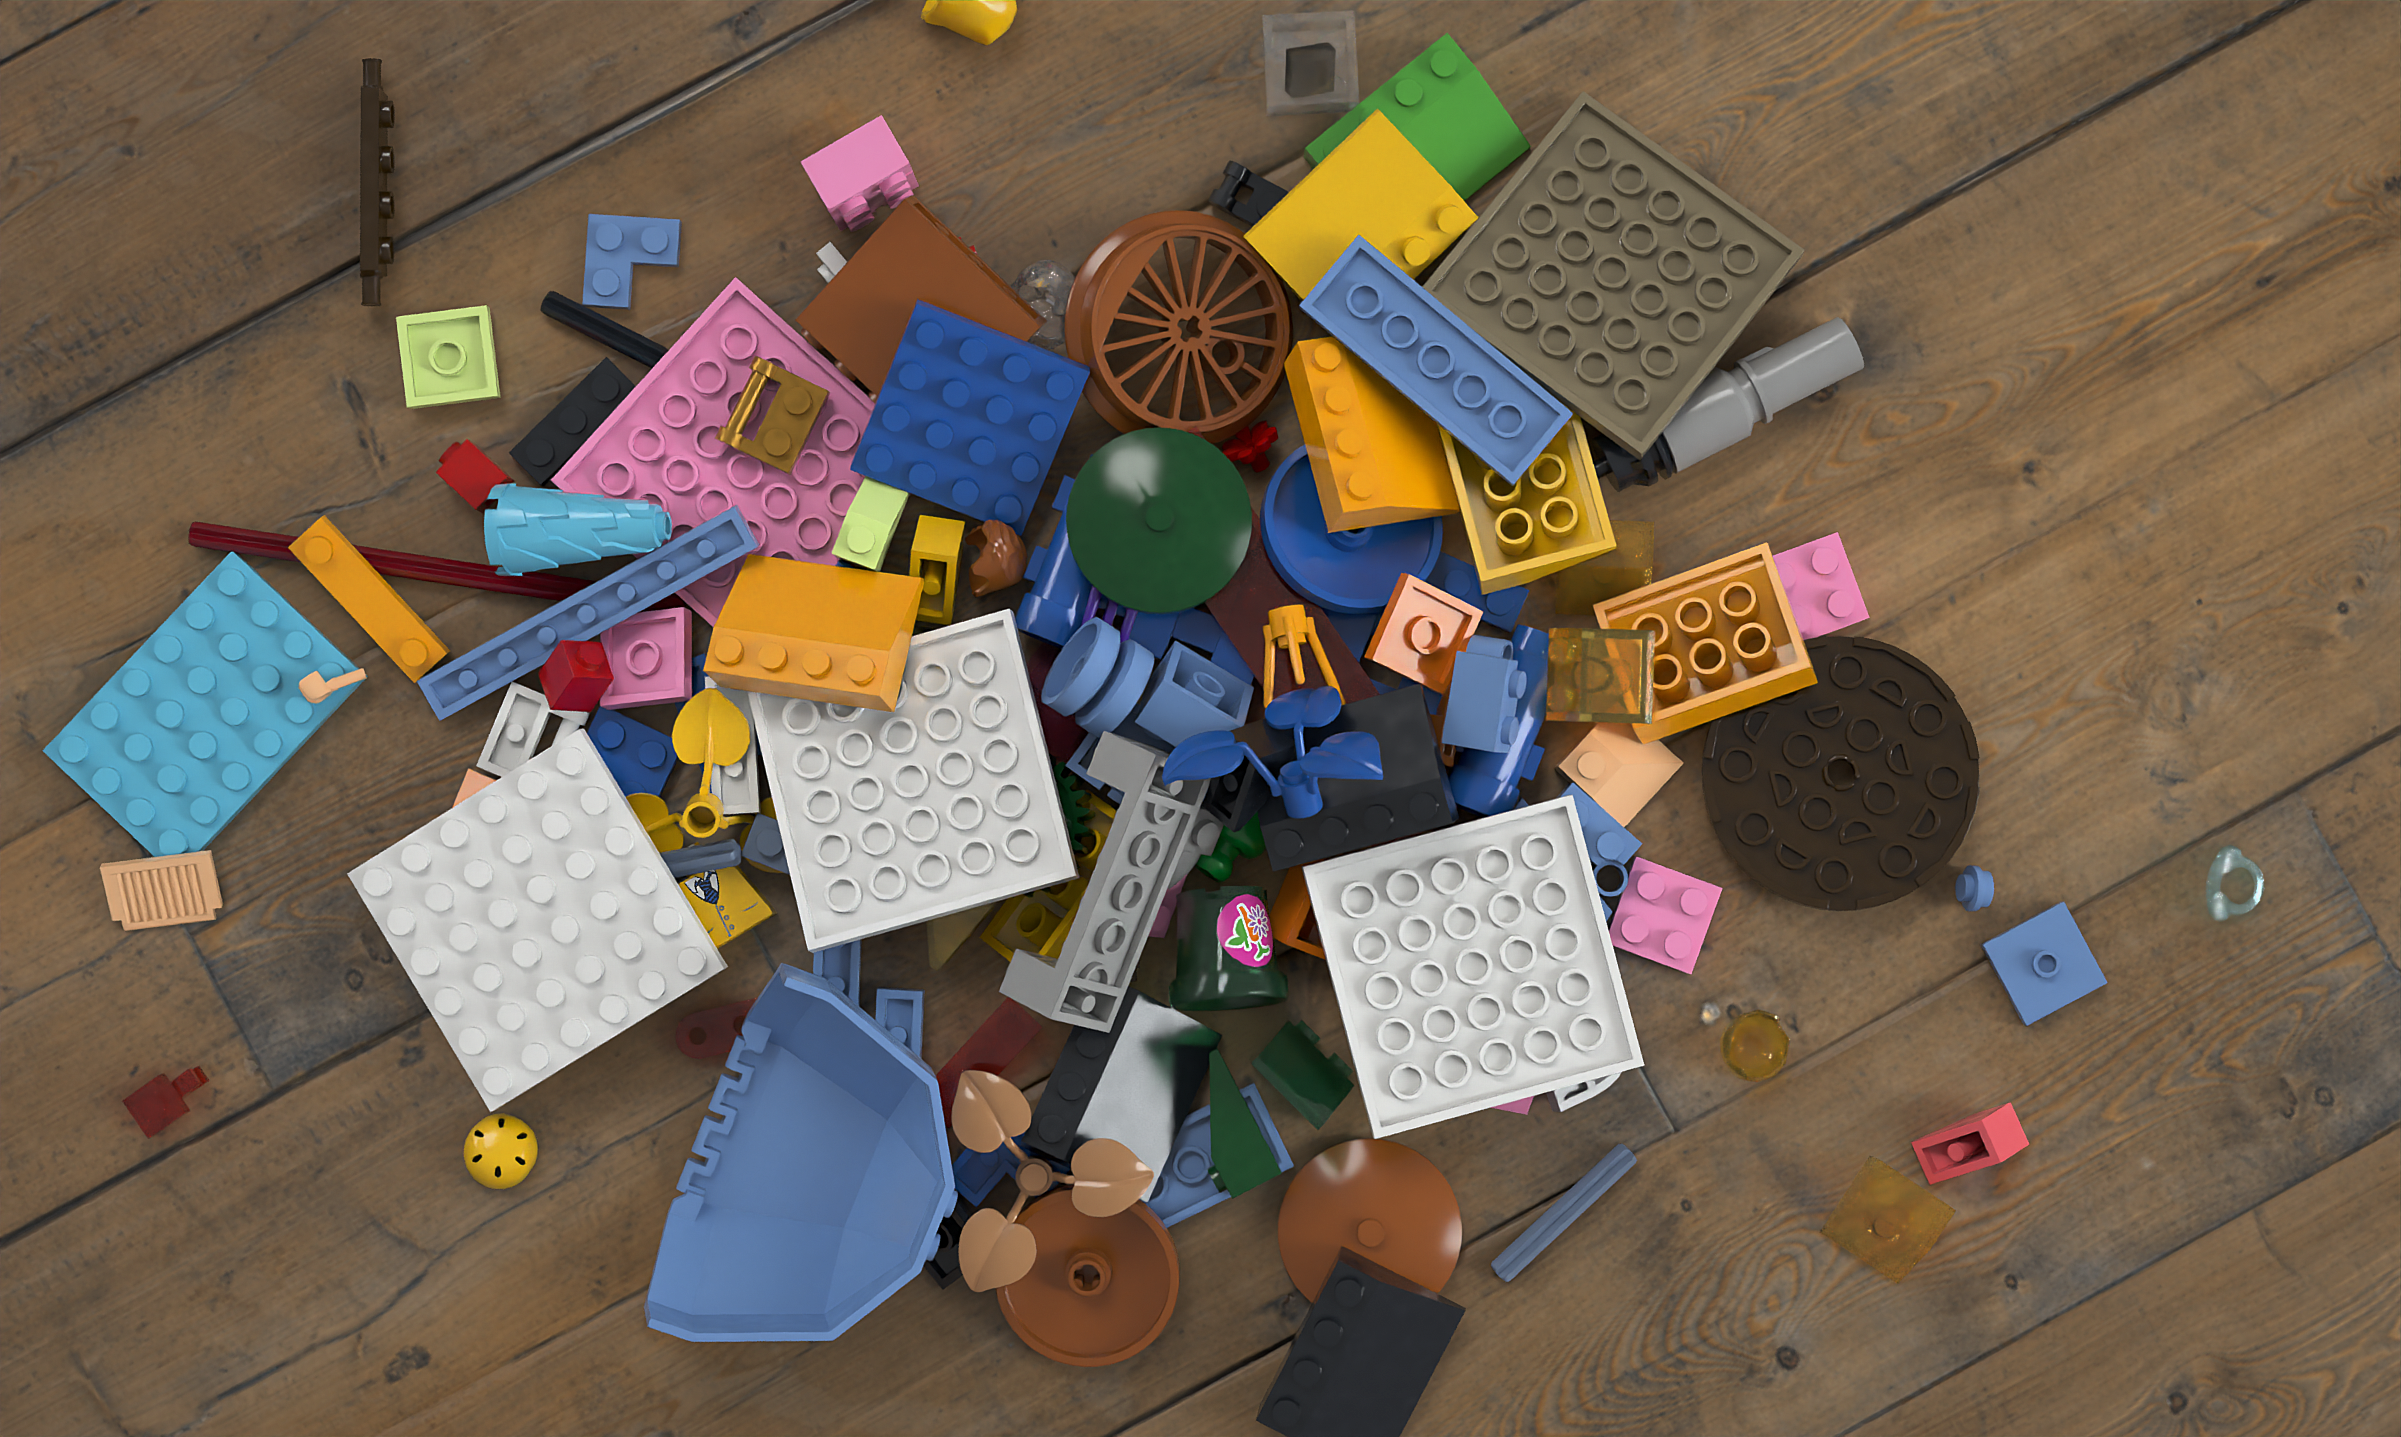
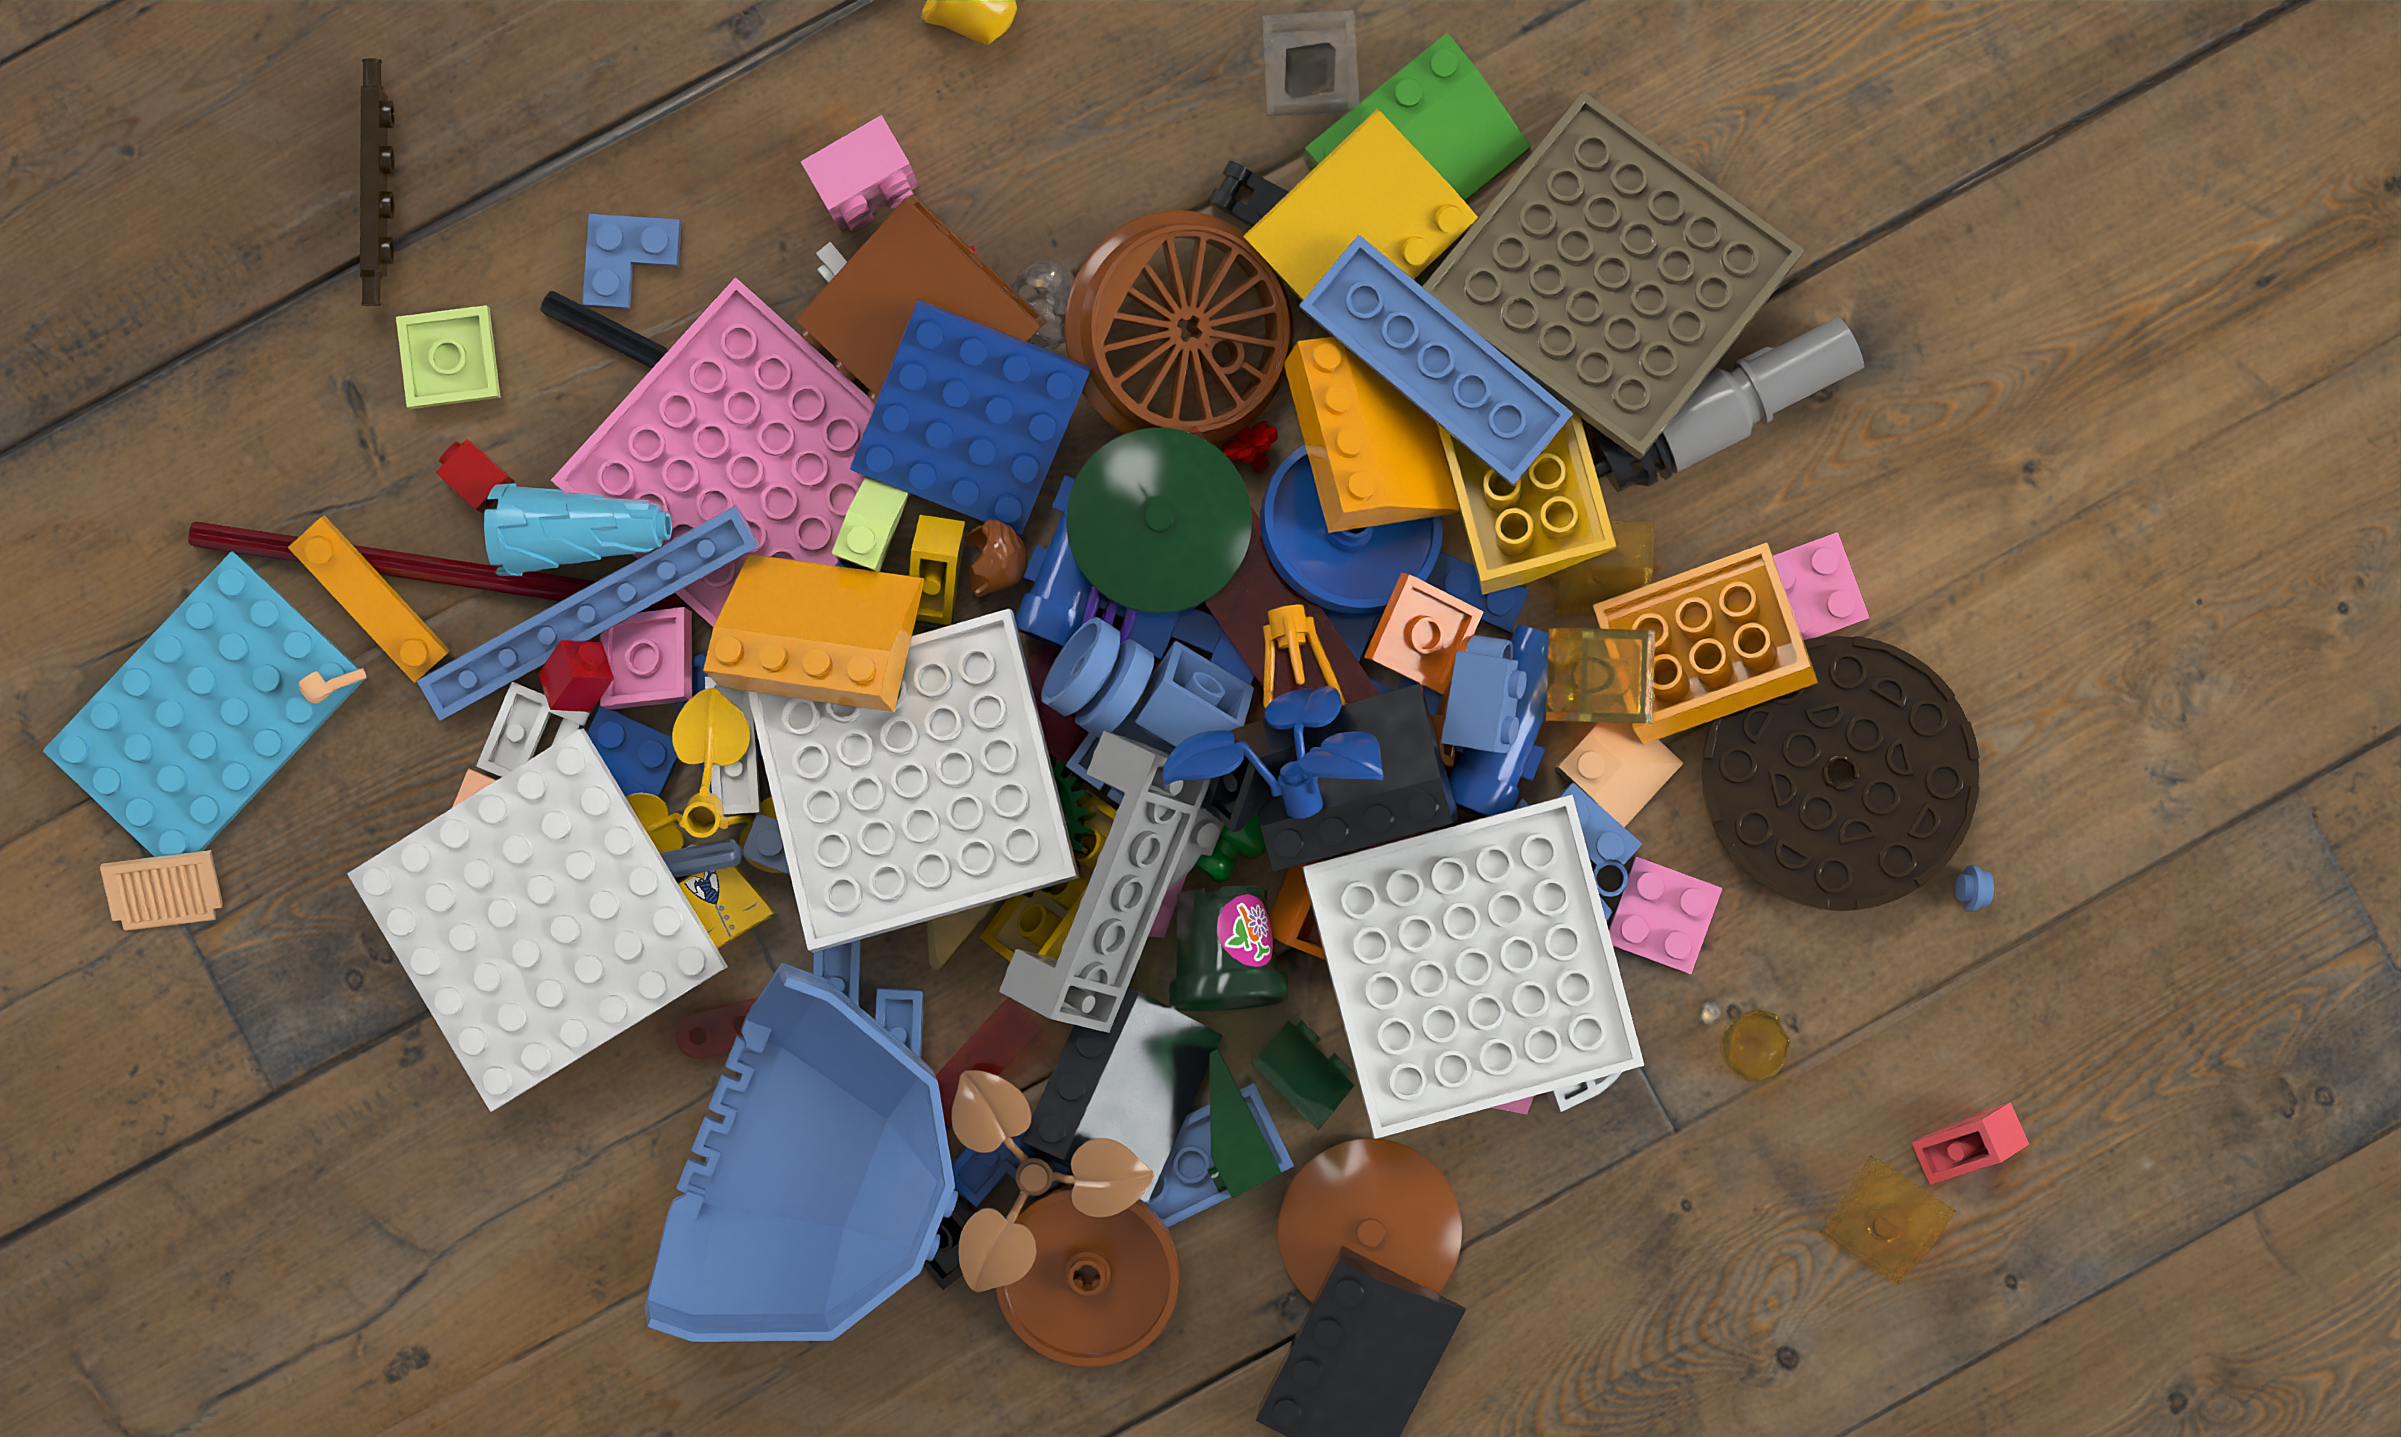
clear red plate [122,1066,210,1139] -> none
yellow helmet [464,1113,538,1189] -> none
black plate [509,357,636,487] -> none
pearl gold plate [715,356,830,475] -> none
sand blue axle [1491,1143,1637,1282] -> none
medium blue plate [1980,902,2107,1026] -> none
clear light blue piece [2206,845,2264,922] -> none

